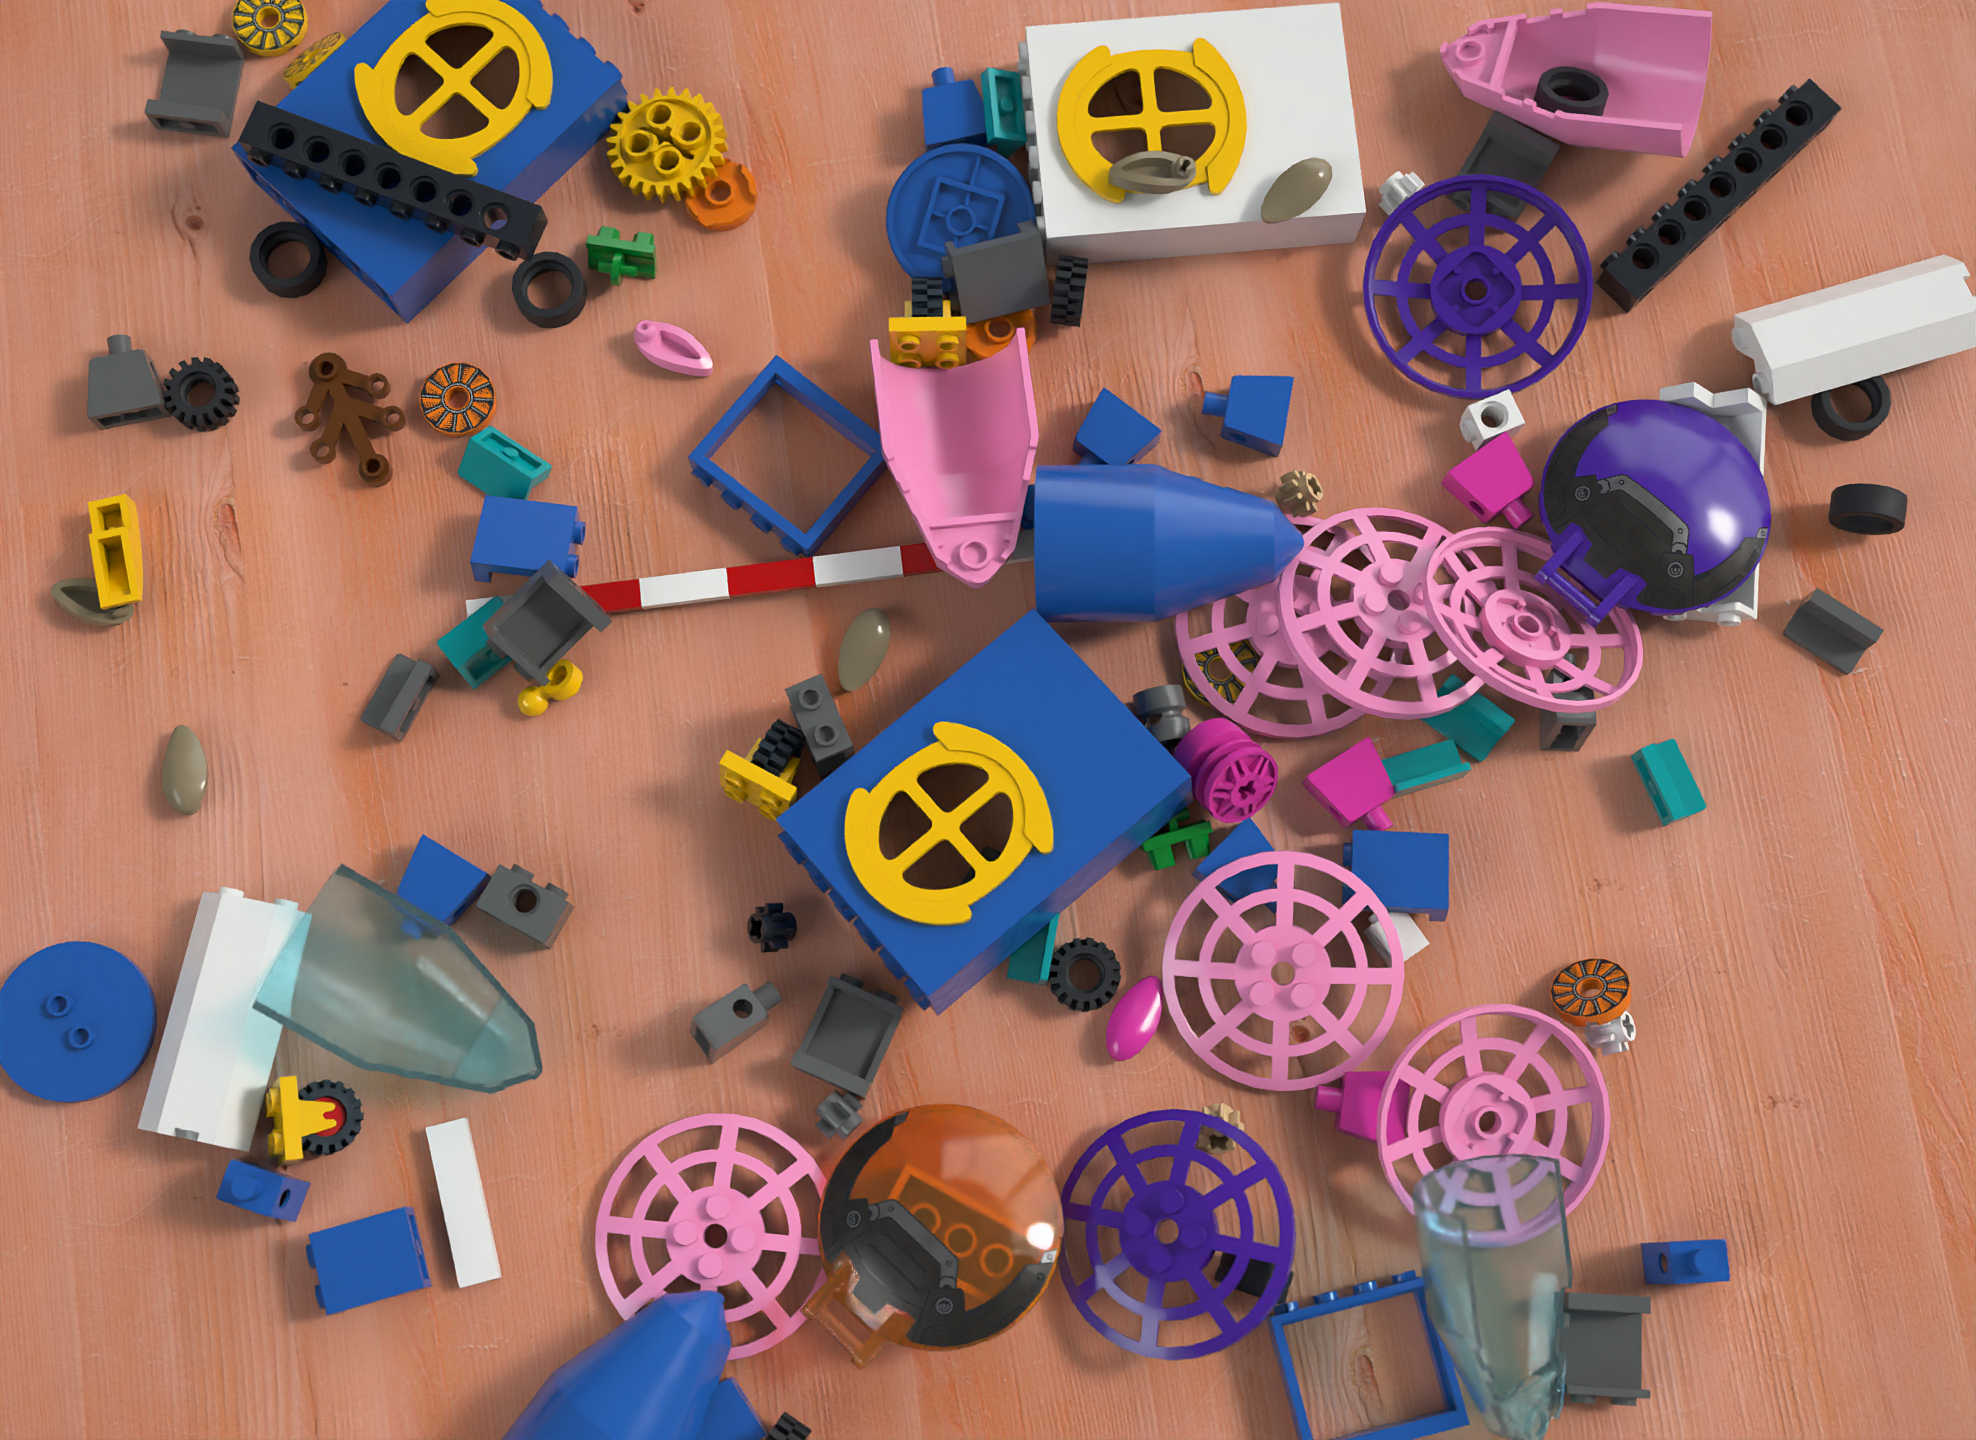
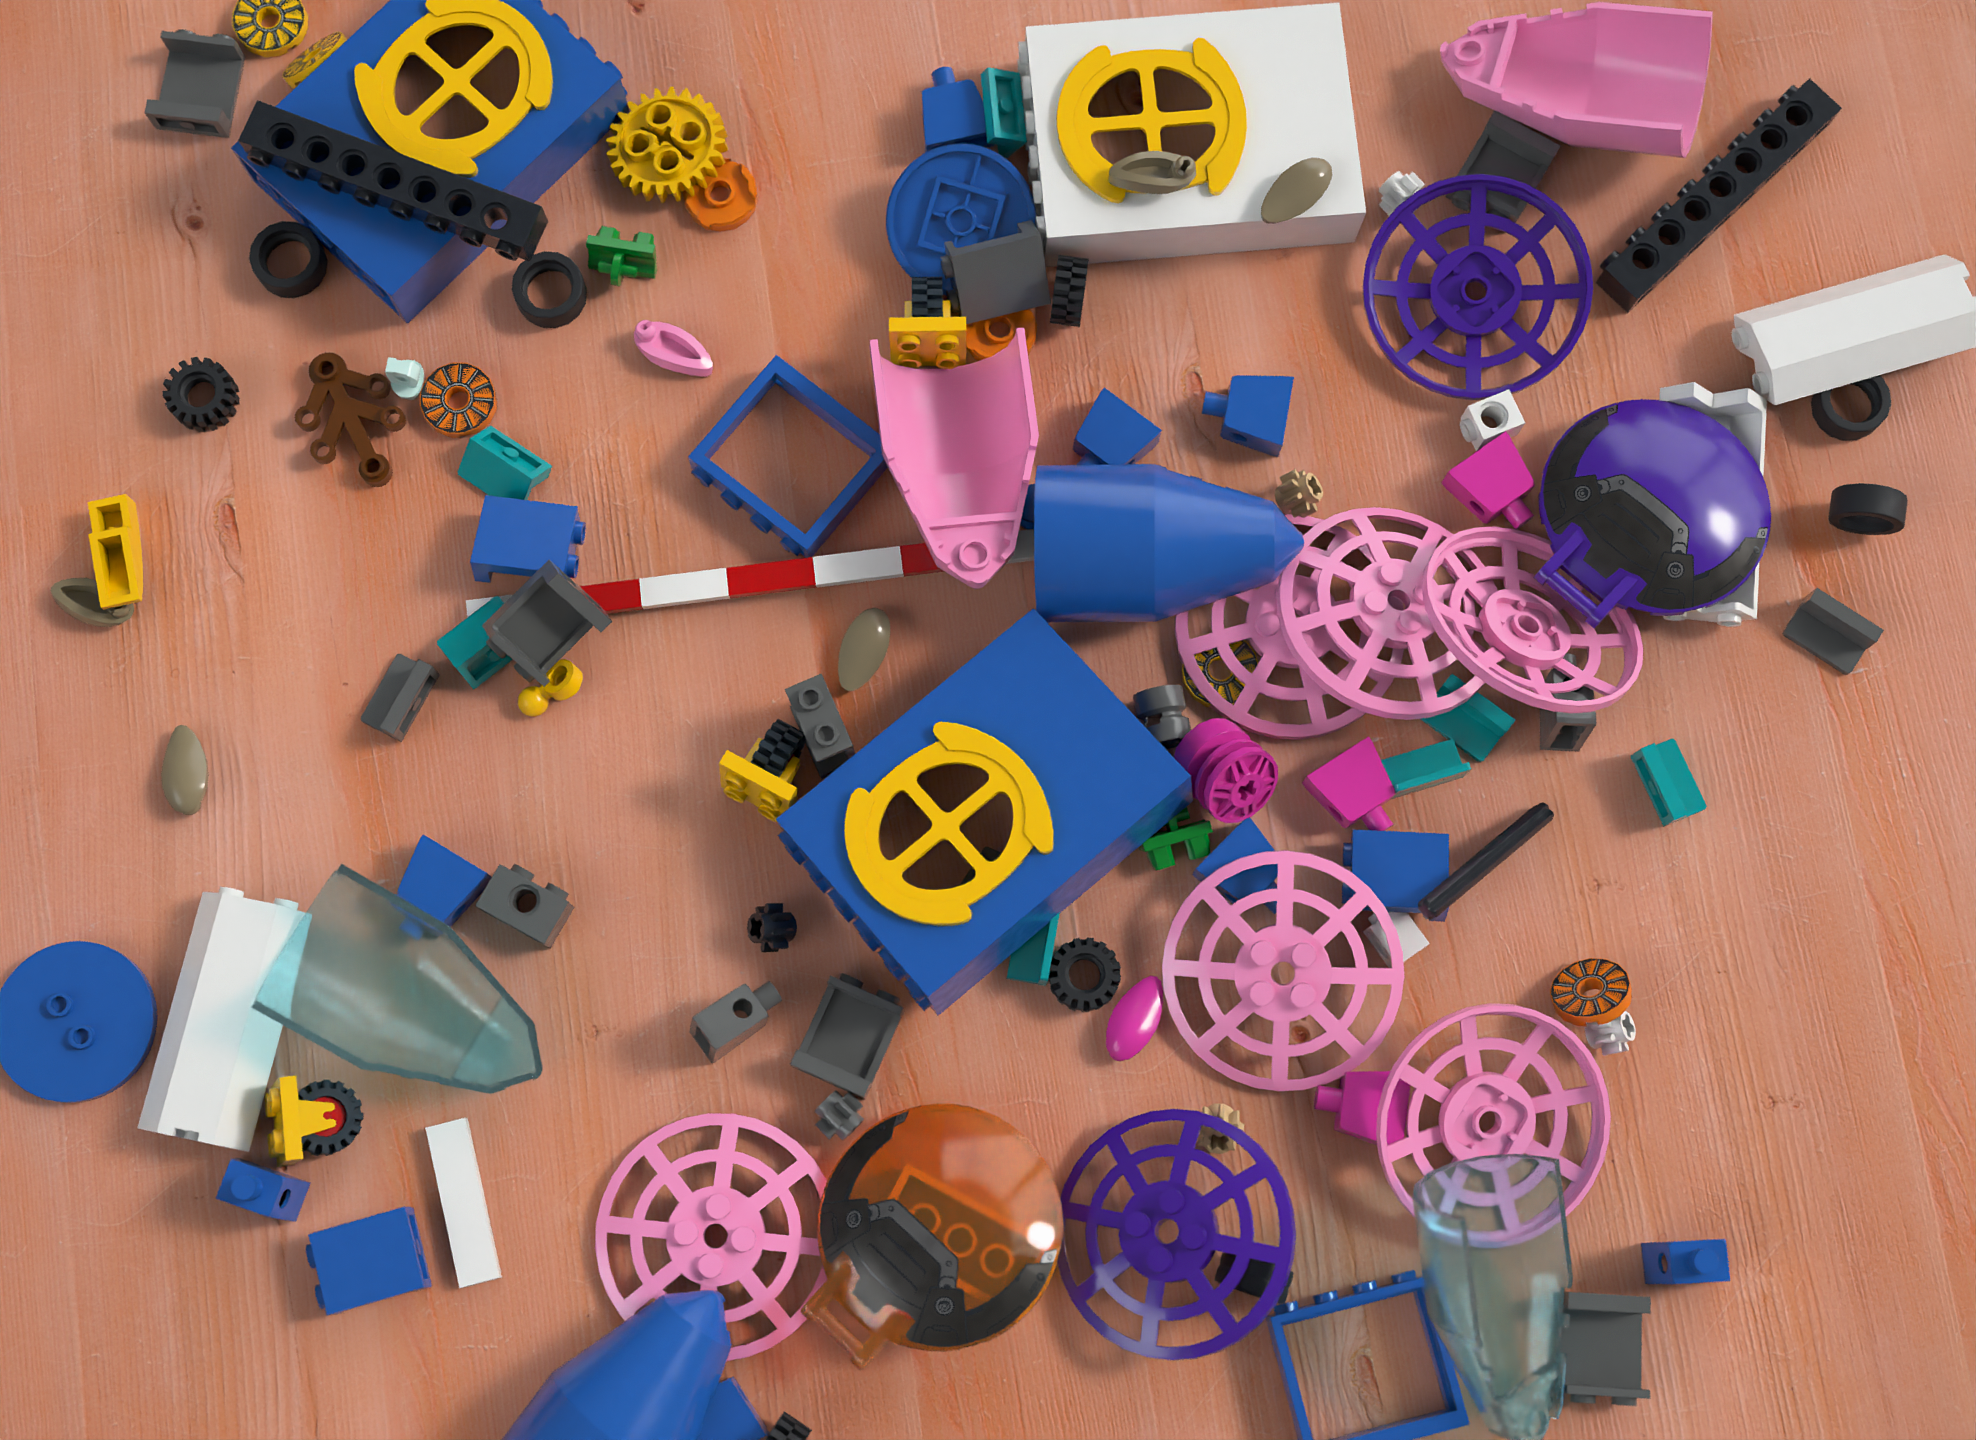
dark grey torso [87,334,172,430] -> none
black tyre [1533,66,1609,116] -> none
none -> light aqua piece [385,357,424,400]
none -> black axle [1418,802,1554,920]

